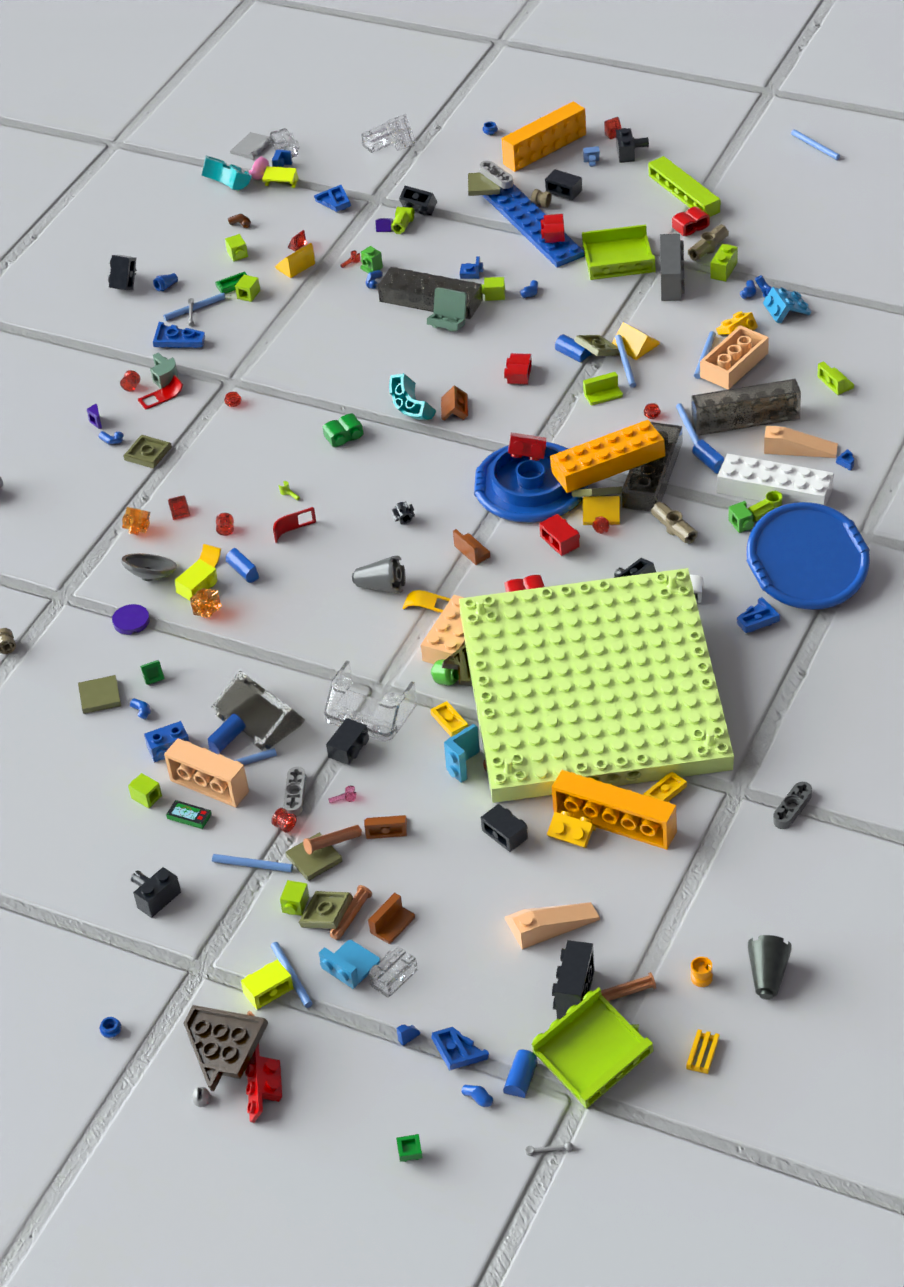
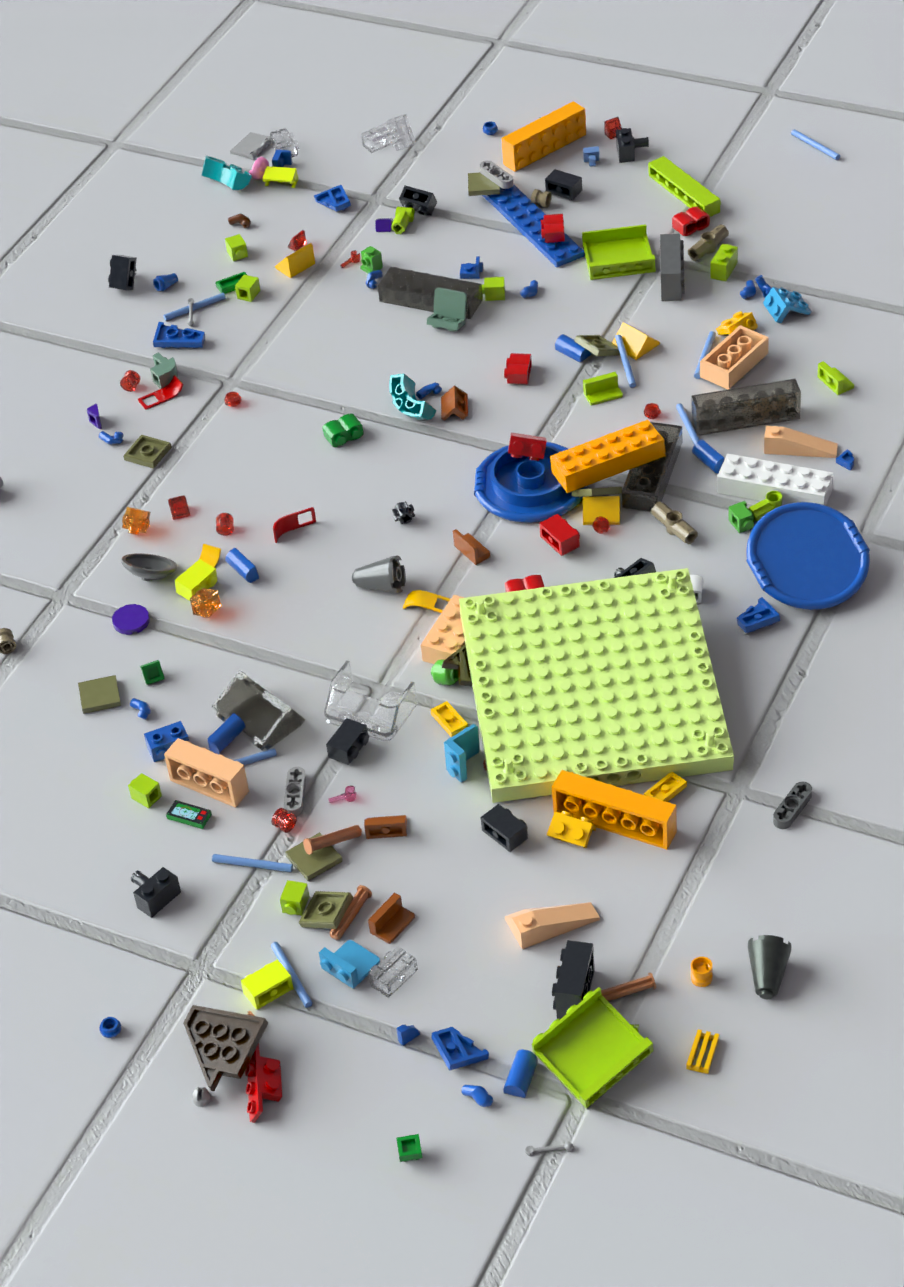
lime hand [278,481,300,501] -> none
none -> blue arm [416,382,442,399]

